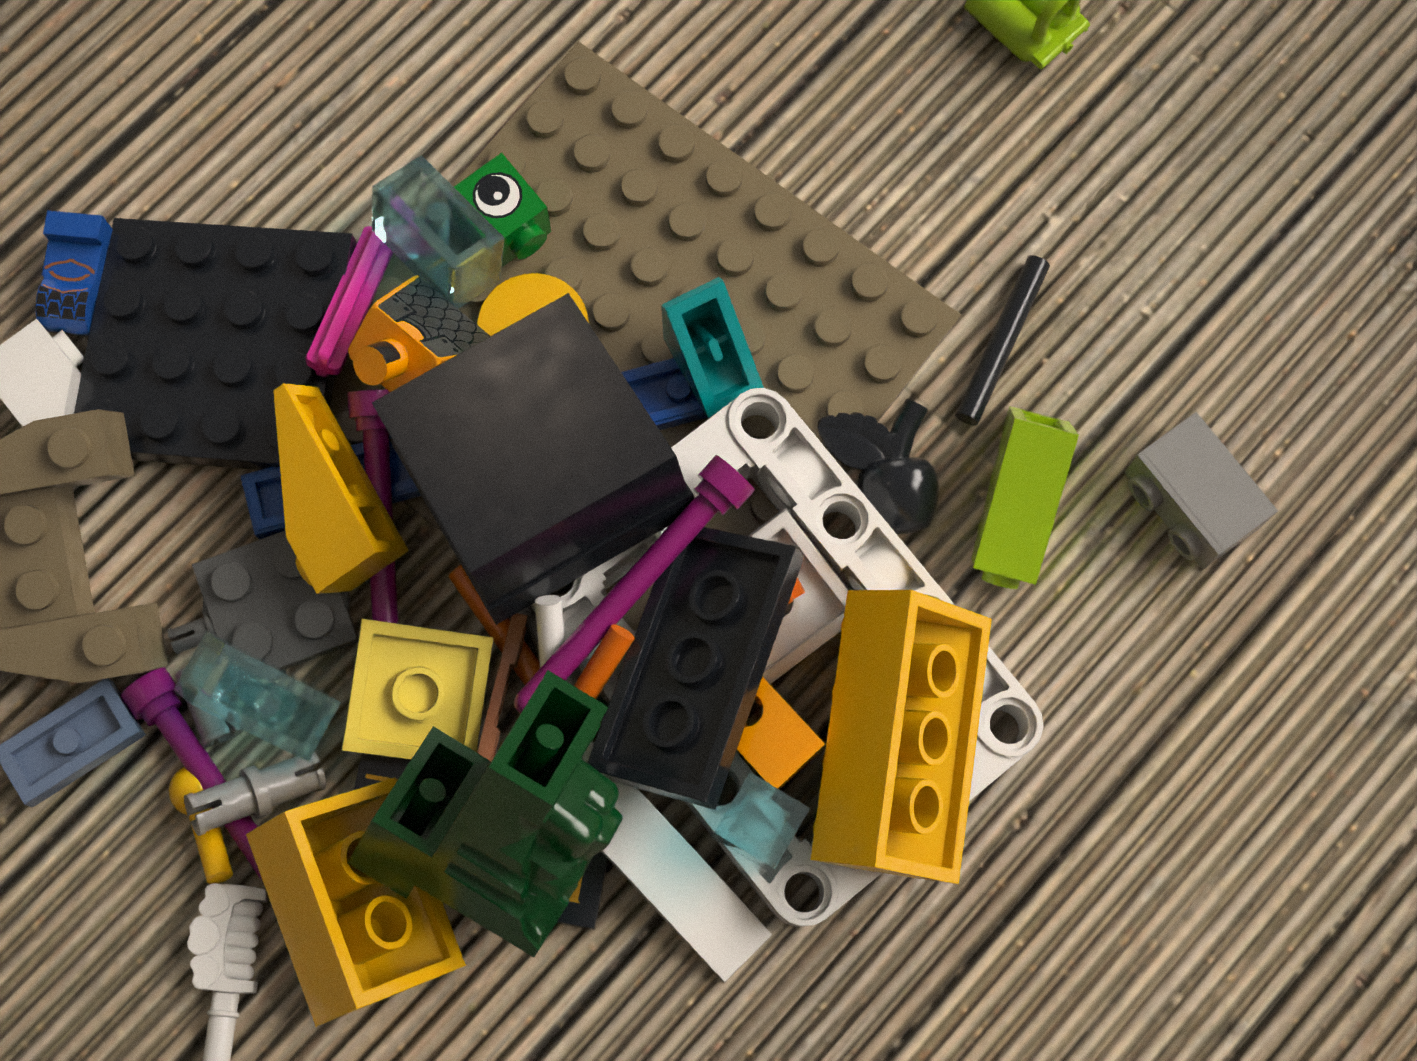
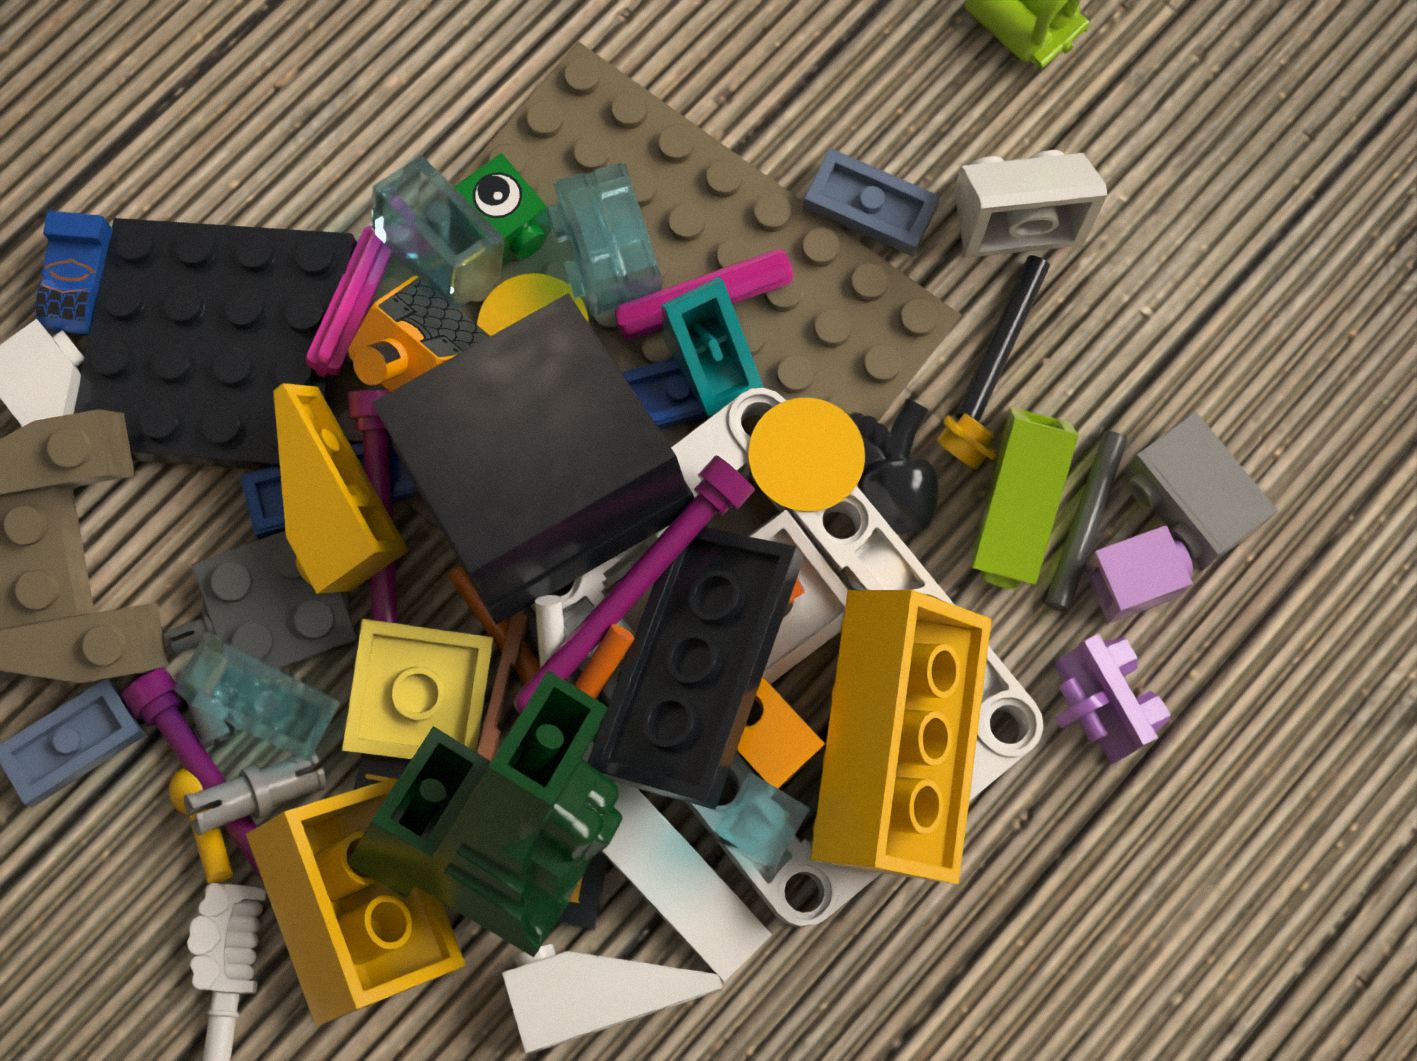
none -> white slope [502,944,723,1054]
none -> clear light blue brick [547,163,662,315]
none -> dark pink axle [614,249,793,341]
none -> yellow sticker [748,398,865,512]
none -> sand blue plate [803,148,941,257]
none -> yellow plate [937,413,997,470]
none -> white slope [954,150,1108,258]
none -> dark grey bar [1045,431,1128,612]
none -> medium lavender hips [1054,634,1171,764]
none -> lavender brick [1084,525,1193,624]

